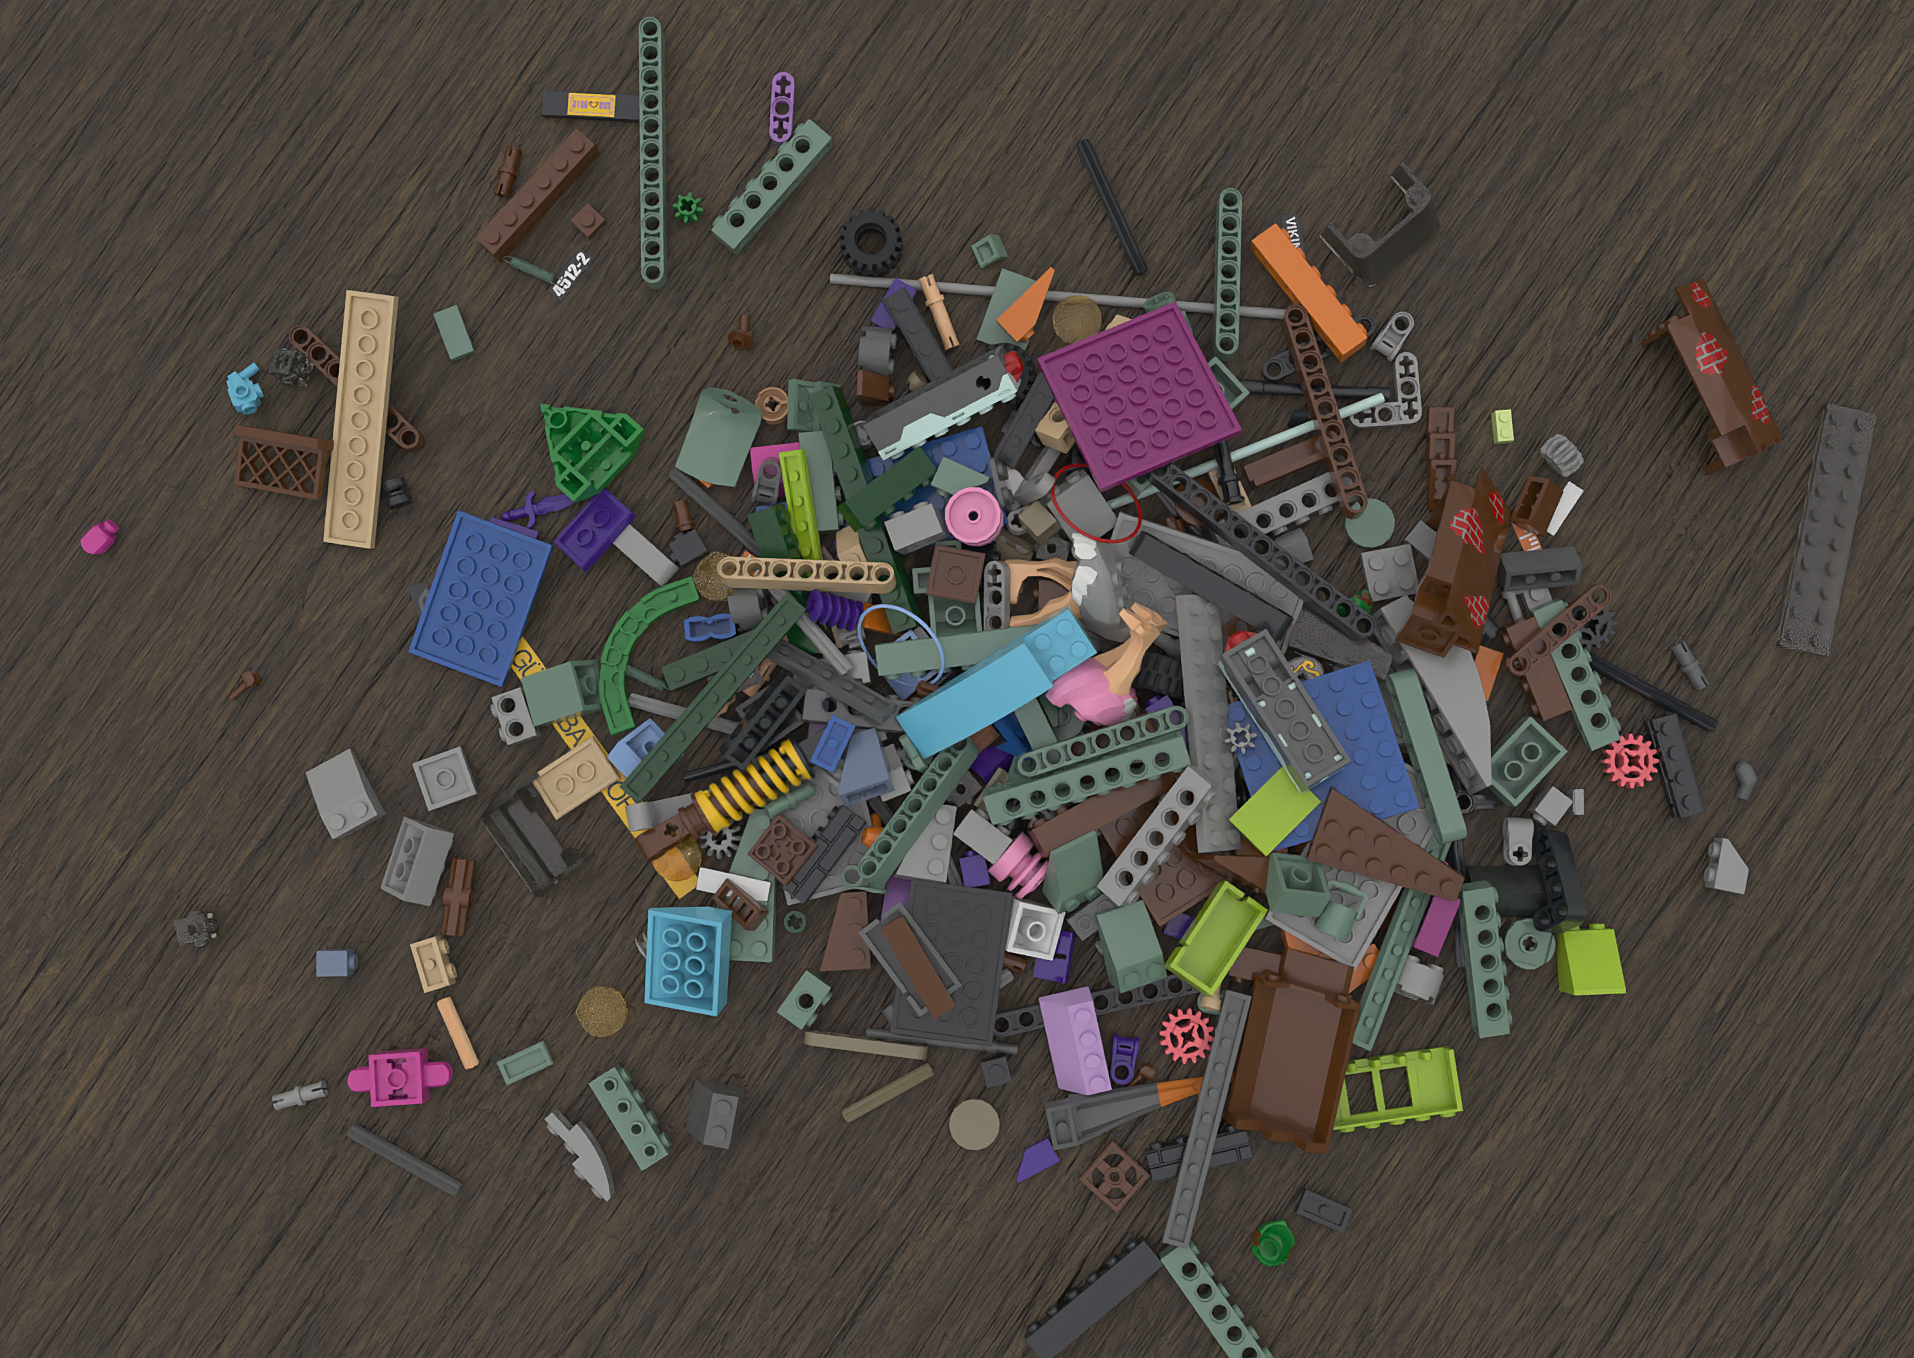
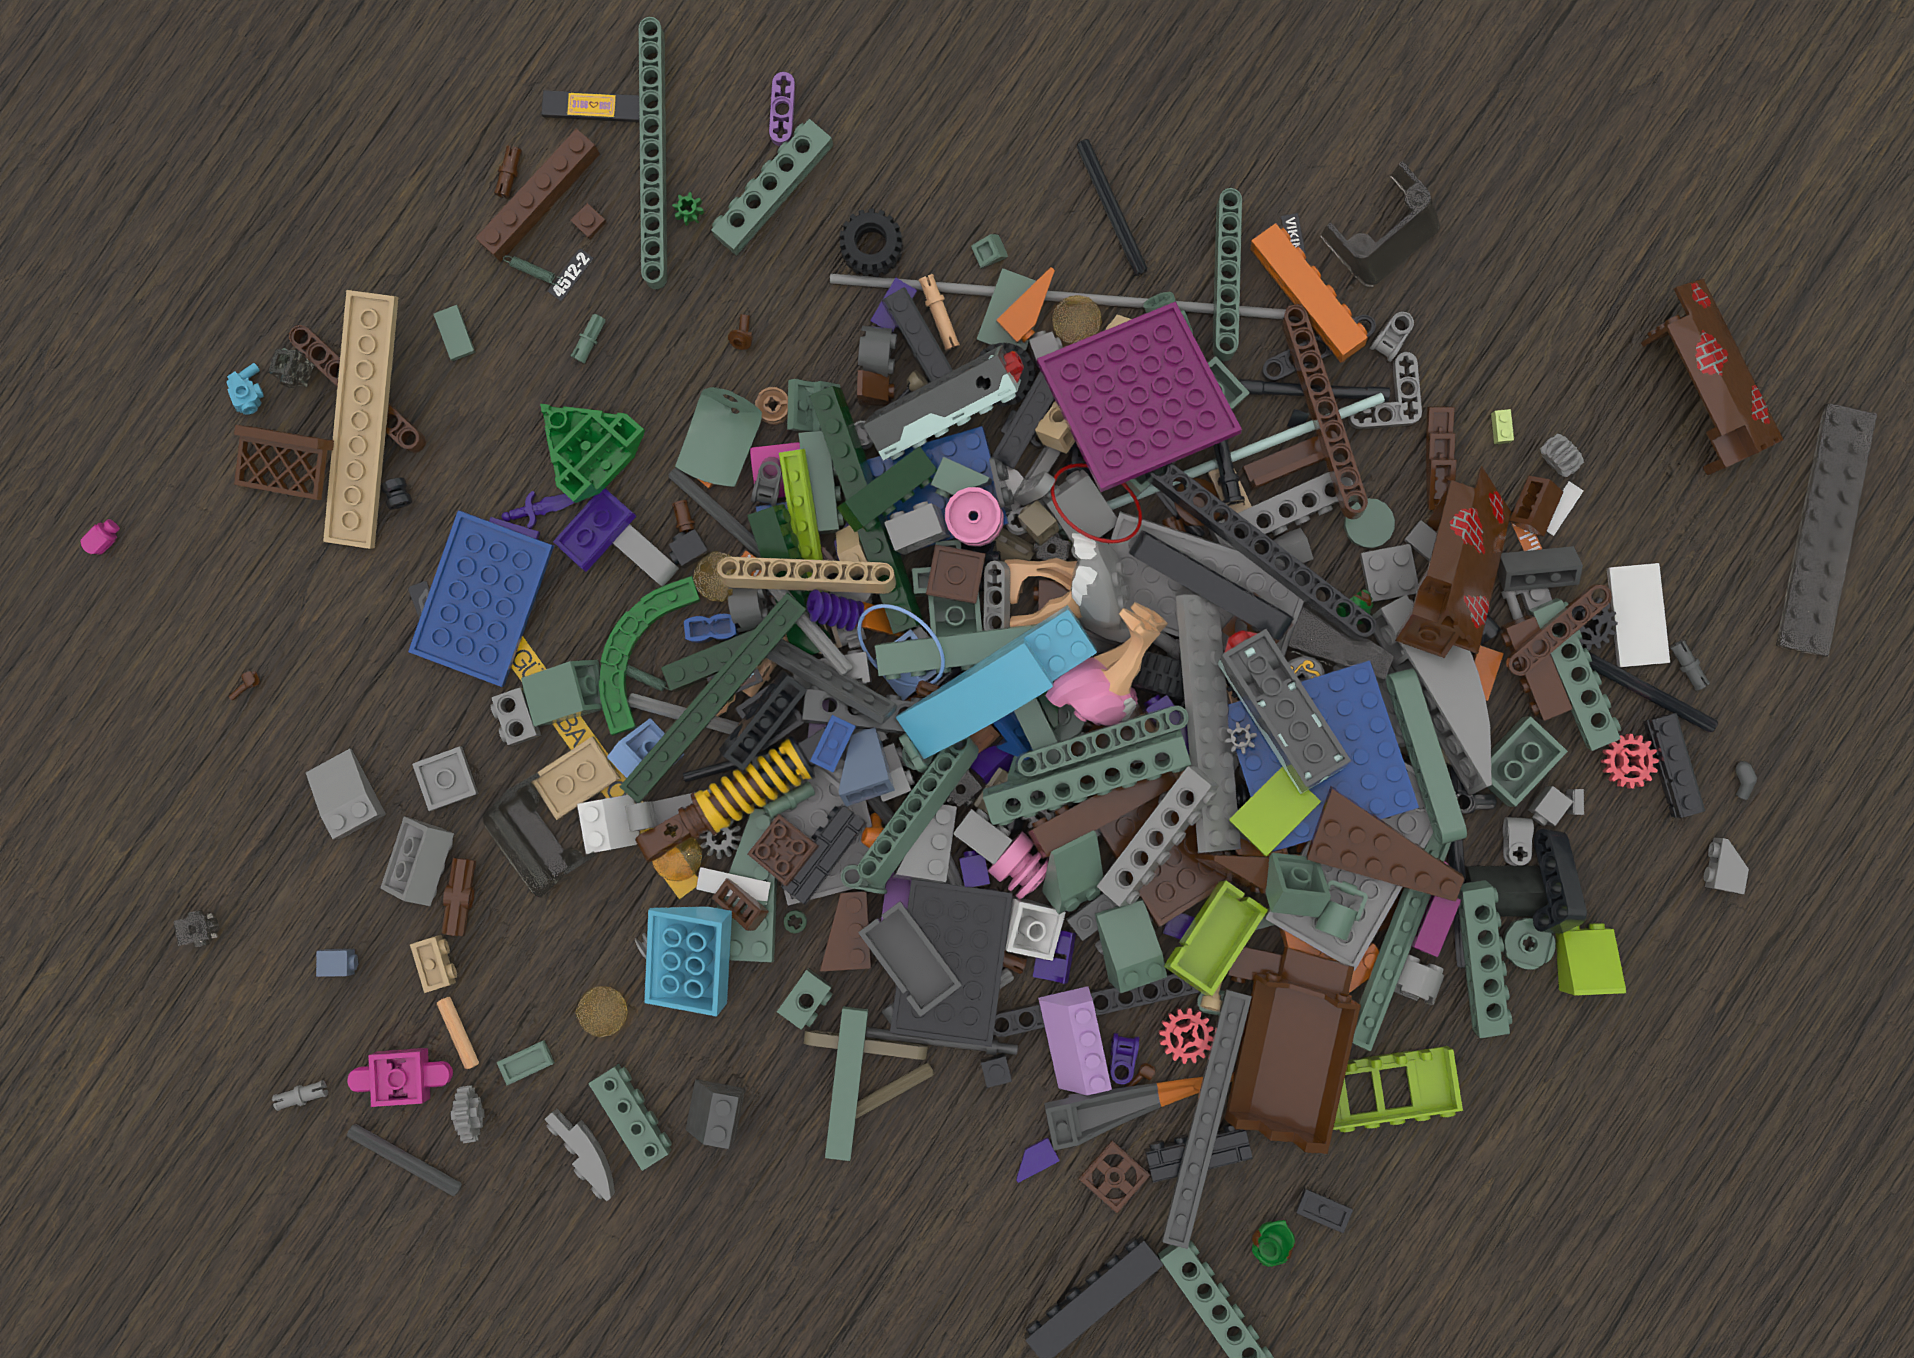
reddish brown slope [881,915,956,1019] -> none
dark tan tile [949,1098,1000,1150] -> none
none -> light grey gear [451,1085,485,1143]
none -> sand green axle [571,314,605,364]
none -> white slope [577,795,640,854]
none -> sand green tile [825,1006,868,1161]
none -> light grey brick [1028,331,1063,373]
none -> white tile [1607,563,1670,667]

